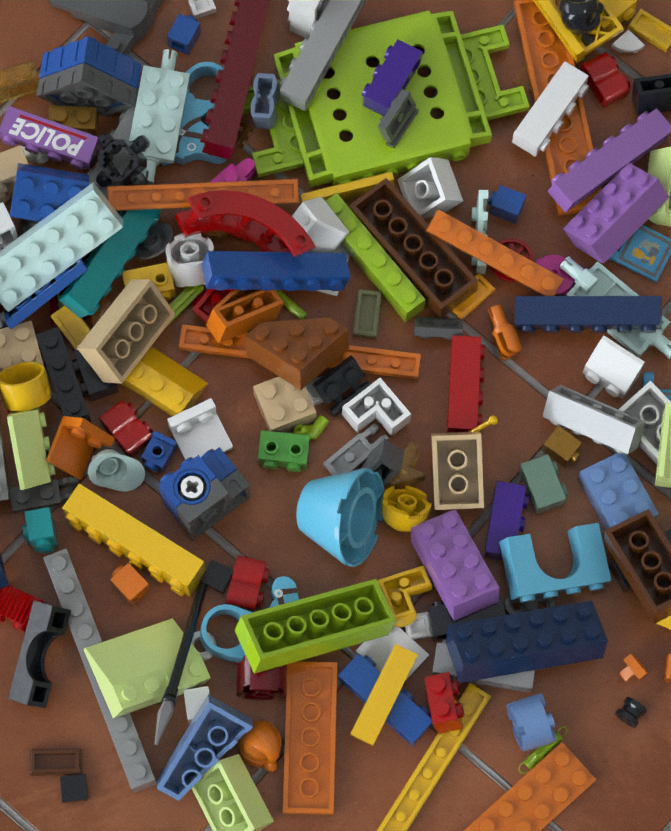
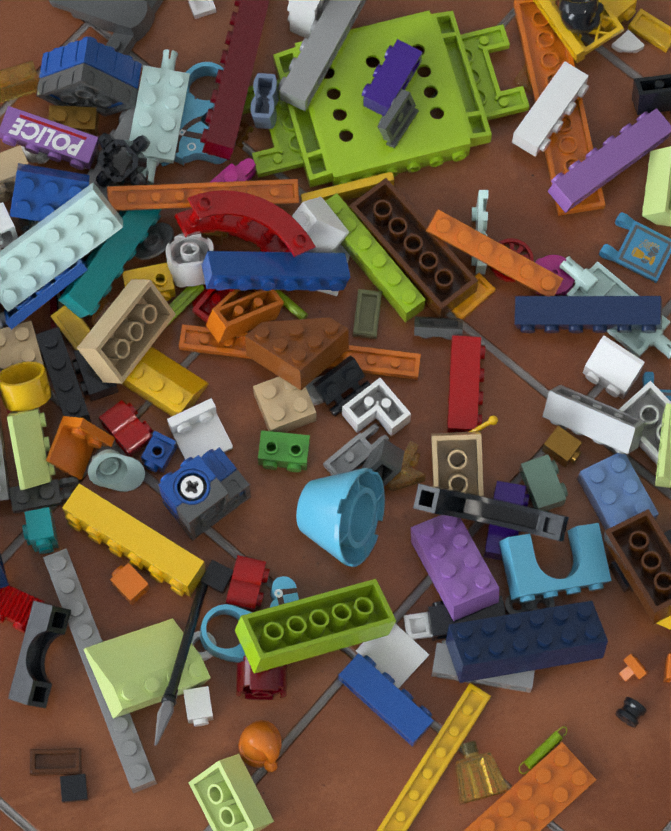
medium blue wedge [156,694,253,801] -> none
blue brick [167,14,201,55] -> none
orange plate [283,661,337,815] -> none
lime arm [294,415,329,440] -> none
yellow tile [350,644,418,746] -> none
yellow brick [377,565,432,627] -> none
yellow cylinder [381,486,431,532] -> none
white slope [397,157,463,219] -> none
red brick [424,672,465,734] -> none
blue brick [488,185,526,224] -> none
orange arm [488,305,522,361] -> none
medium blue brick [506,693,557,752] -> none
medium lavender brick [563,163,669,264] -> none
red brick [580,52,631,108] -> none
none -> black arch [413,484,569,541]
none -> clear yellow torso [455,741,508,805]

